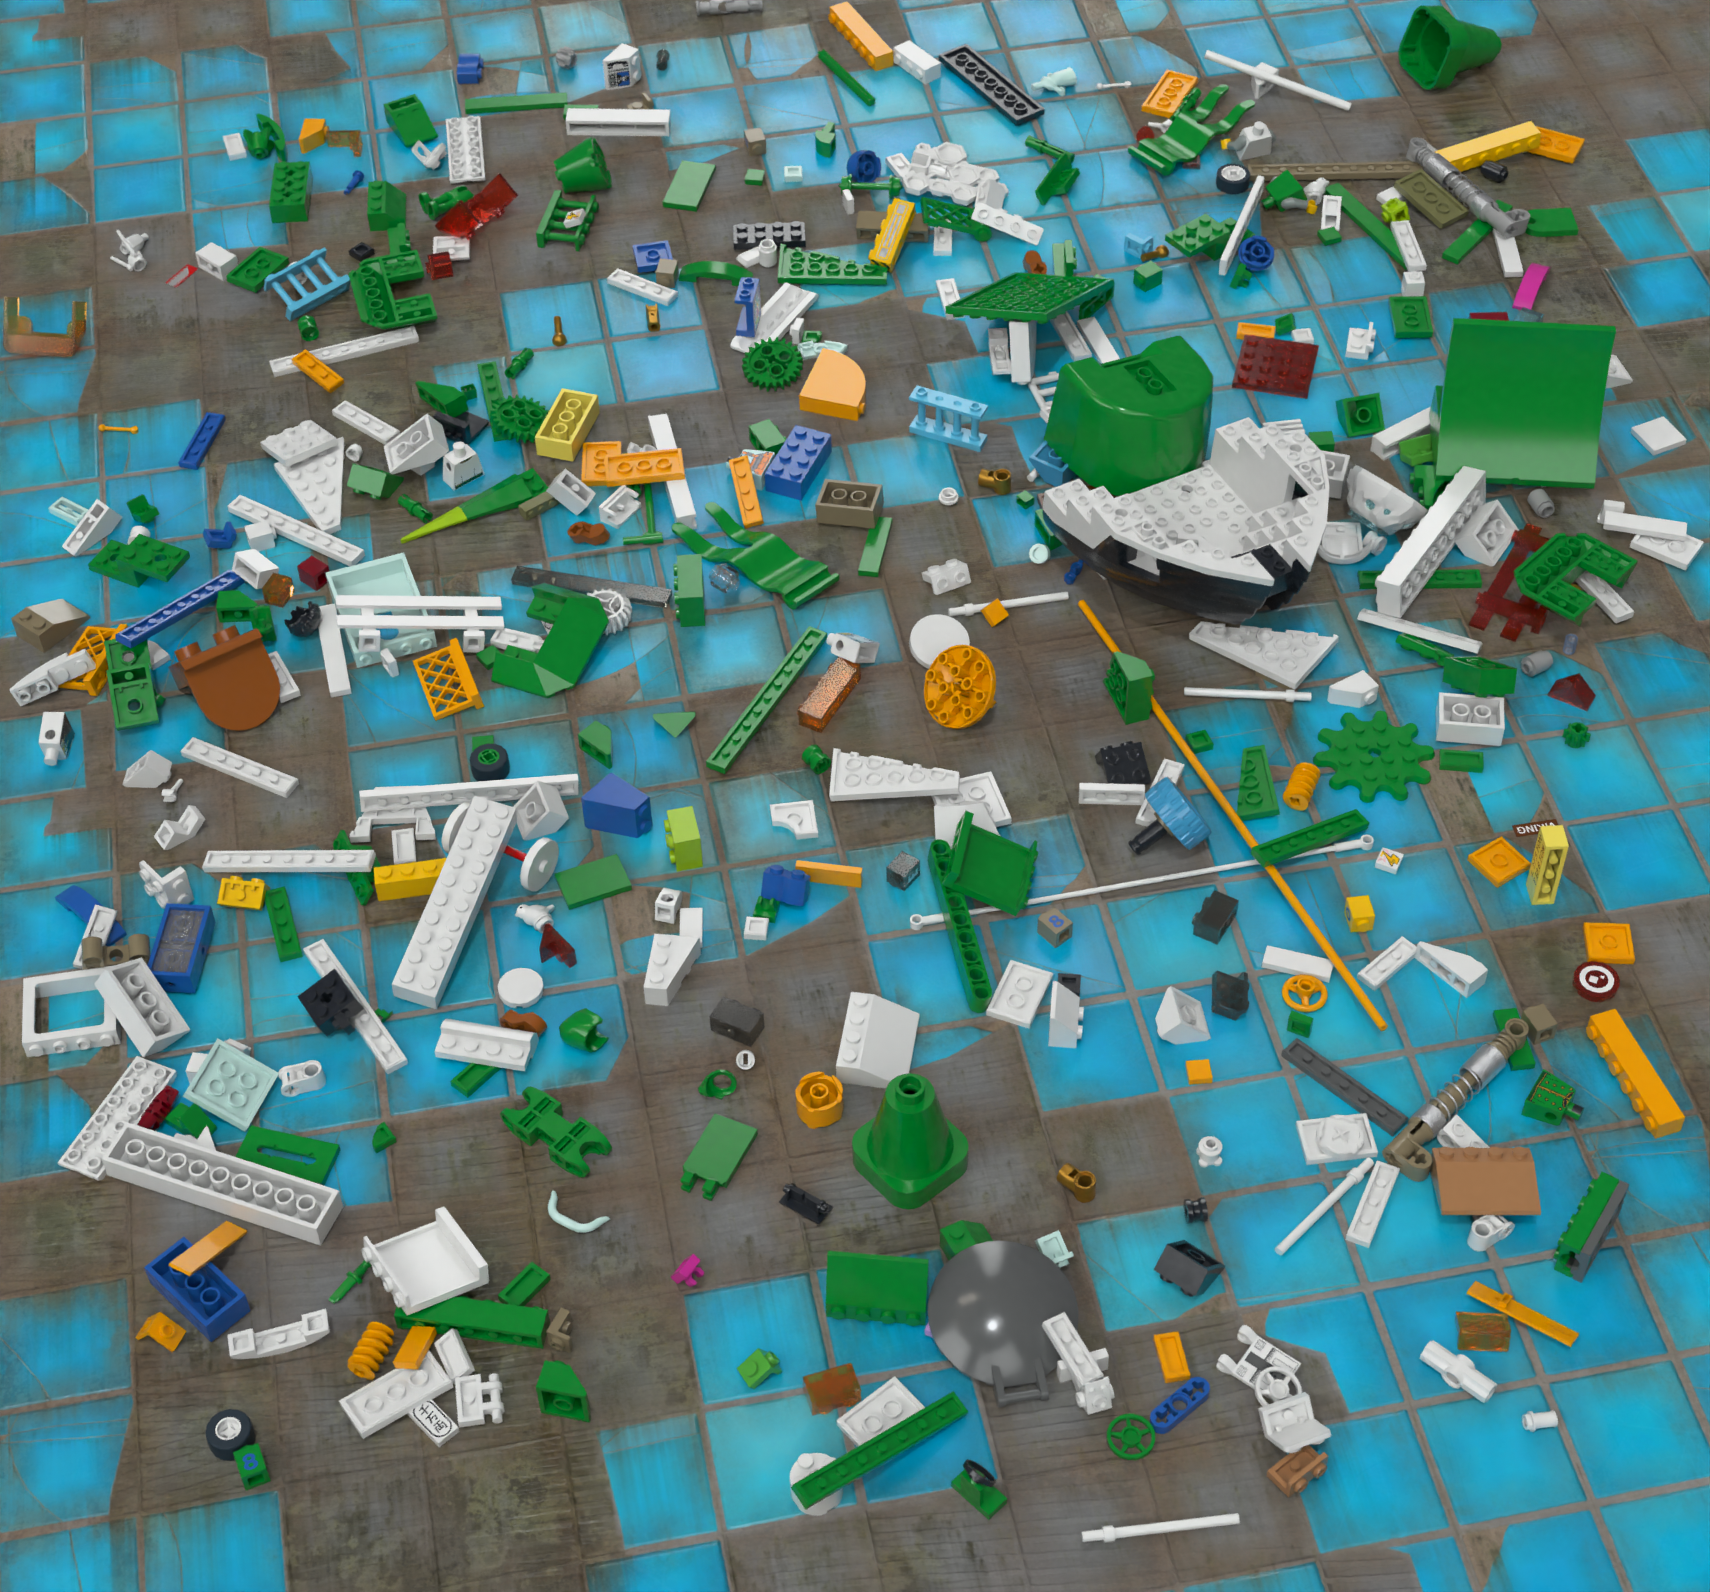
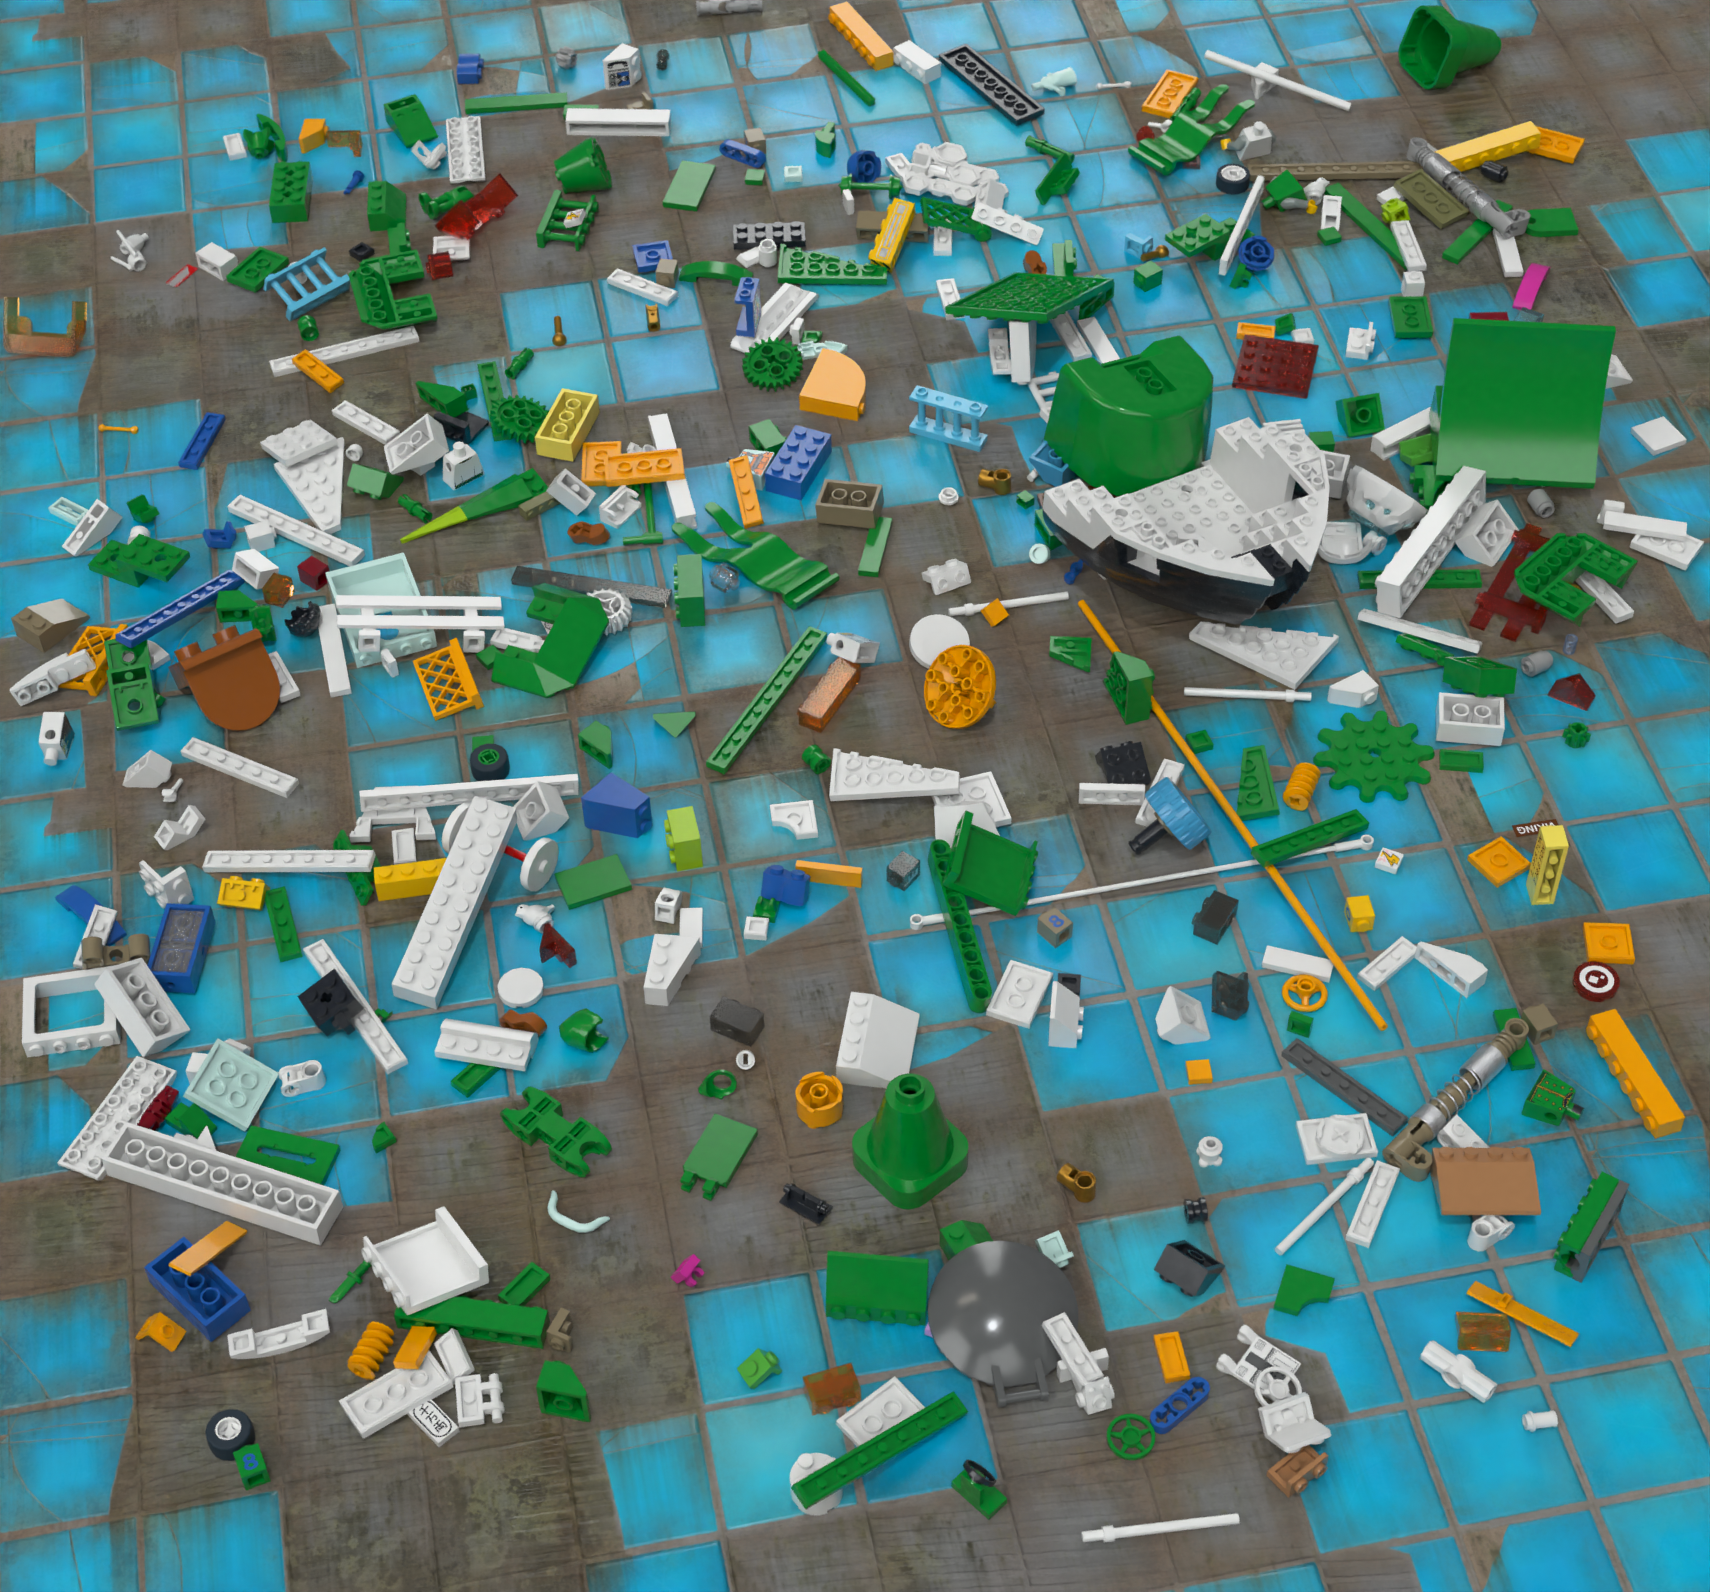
none -> blue beam [719,139,766,168]
none -> green wing [1049,636,1092,672]
none -> green tile [1273,1264,1335,1317]

